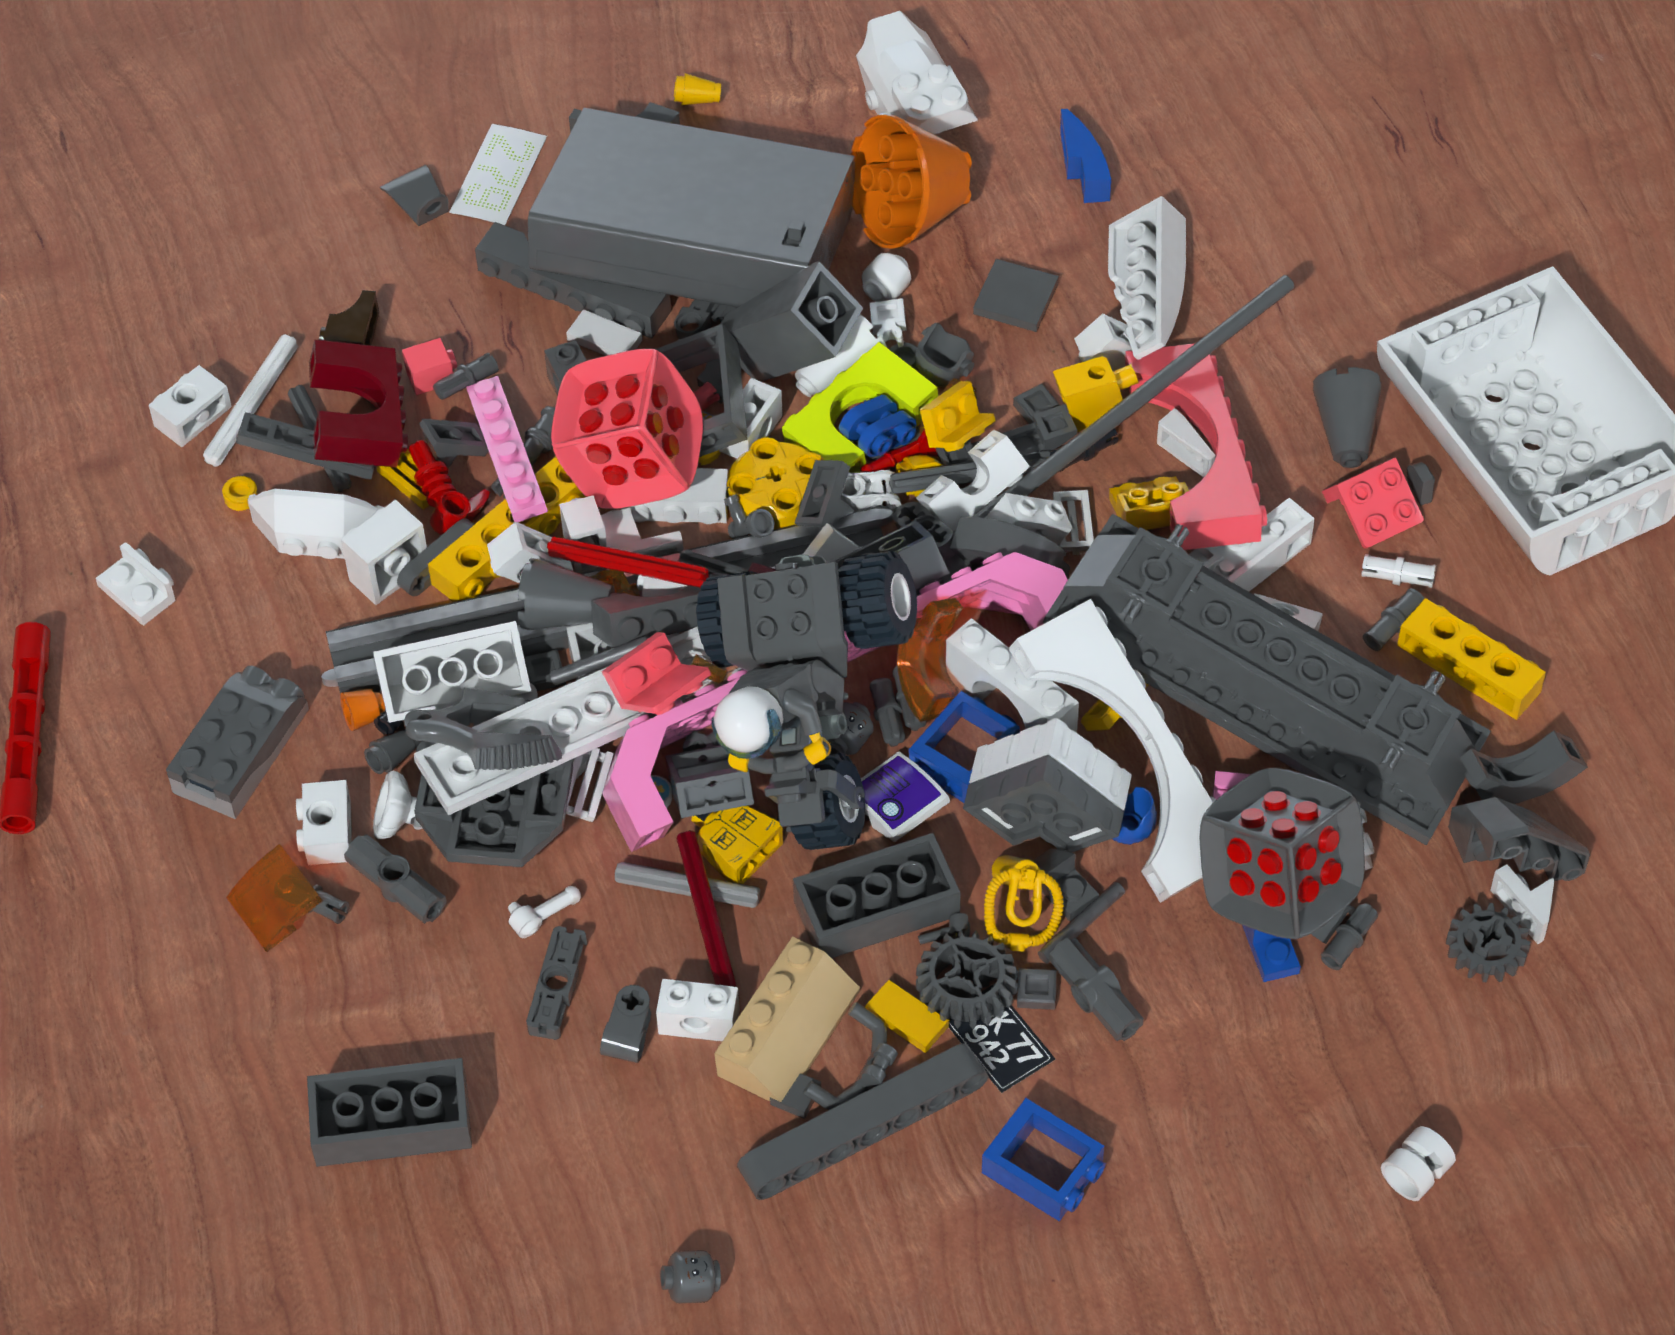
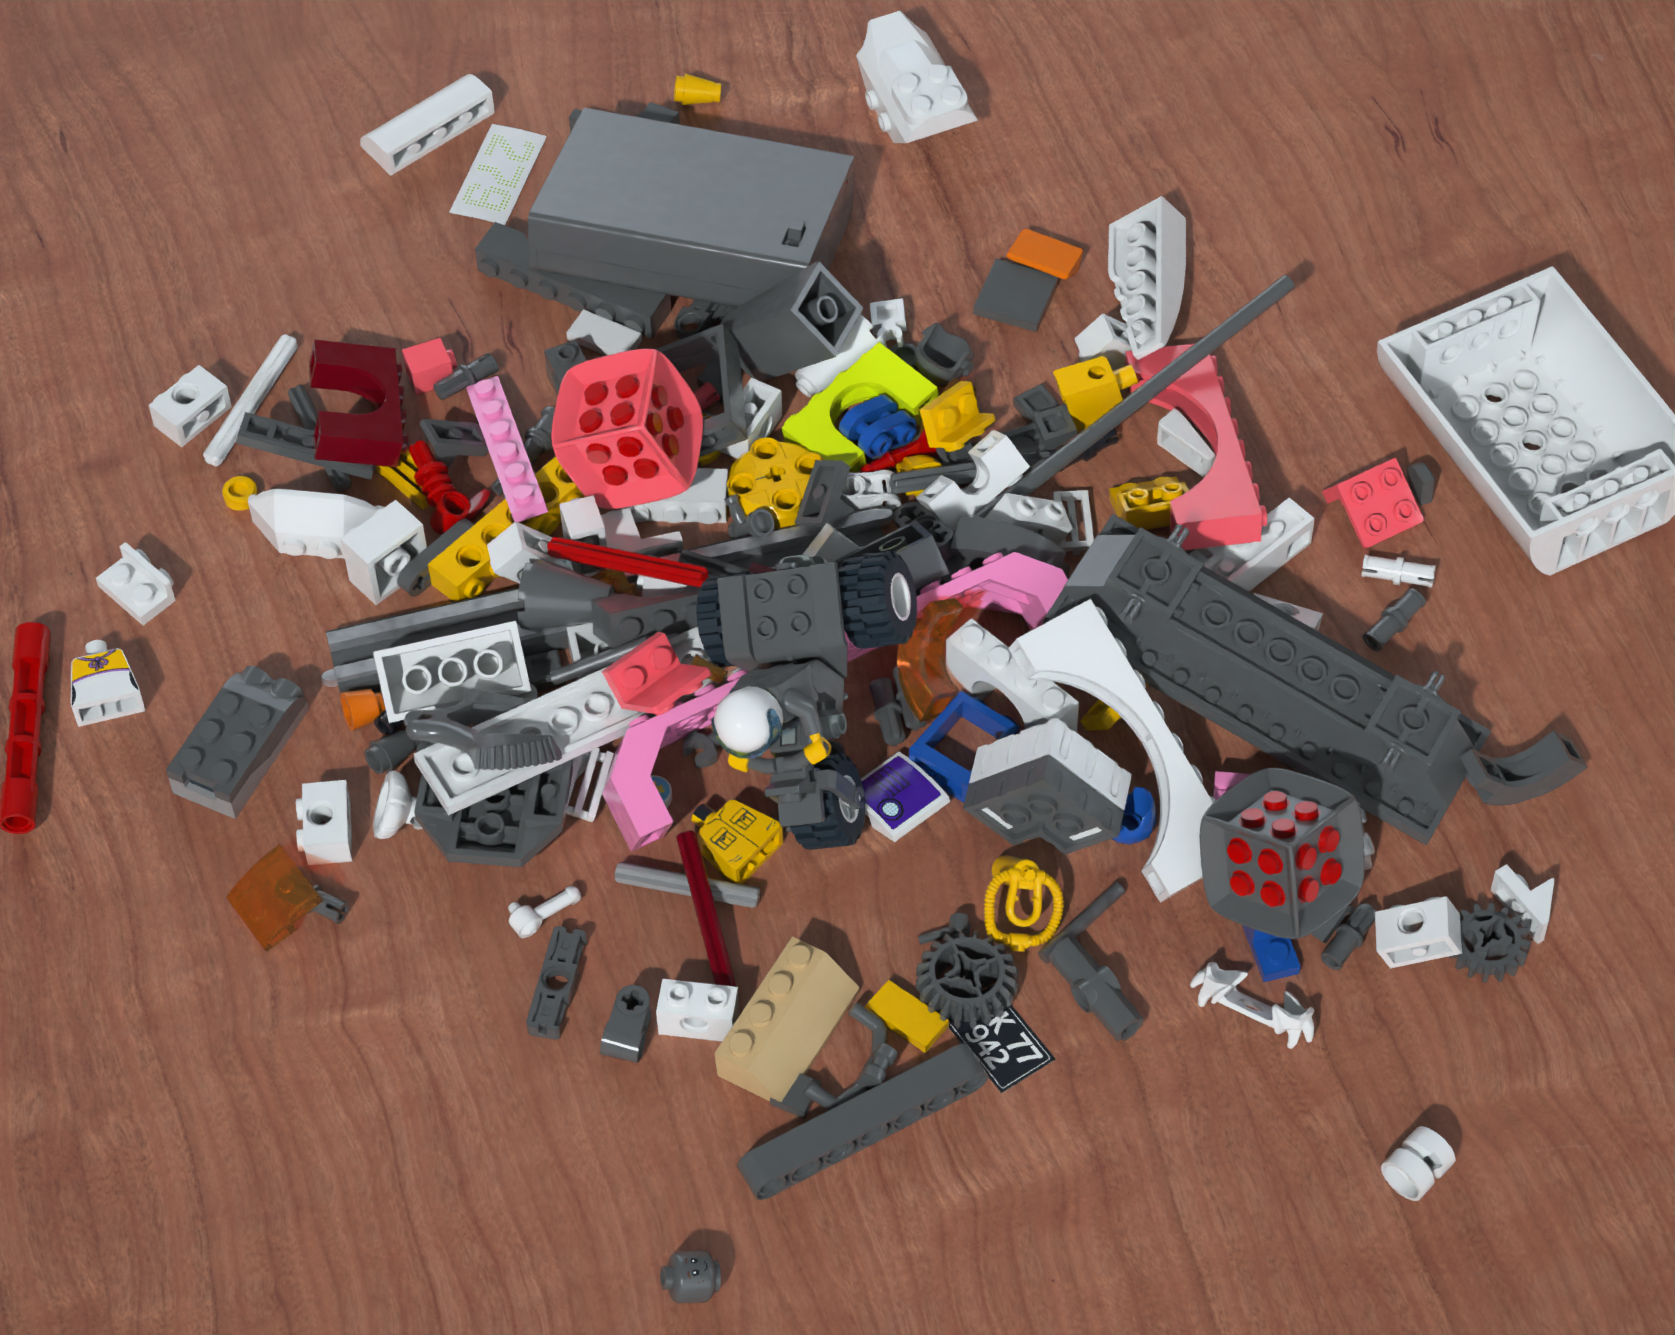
dark grey brick [307,1058,472,1167] -> none
dark brown arch [319,290,379,346] -> none
dark grey piece [344,834,447,924] -> none
dark grey piece [380,165,449,226] -> none
dark grey window [665,744,754,818] -> none
dark grey brick [793,833,961,958] -> none
dark grey head [827,702,874,755] -> none
orange cone [850,114,972,249] -> none
white head [862,253,911,302] -> none
blue window [981,1098,1106,1222] -> none
flat silver tile [1017,968,1057,1010] -> none
dark grey slope [1033,848,1099,921] -> none
blue slope [1060,109,1111,203] -> none
dark grey cone [1313,367,1382,468] -> none
yellow brick [1397,598,1546,720] -> none
dark grey brick [1448,797,1590,881] -> none
none -> white torso [71,640,146,727]
none -> white brick [360,74,495,176]
none -> orange slope [1006,229,1083,280]
none -> white piece [1190,962,1315,1049]
none -> white brick [1375,896,1462,969]

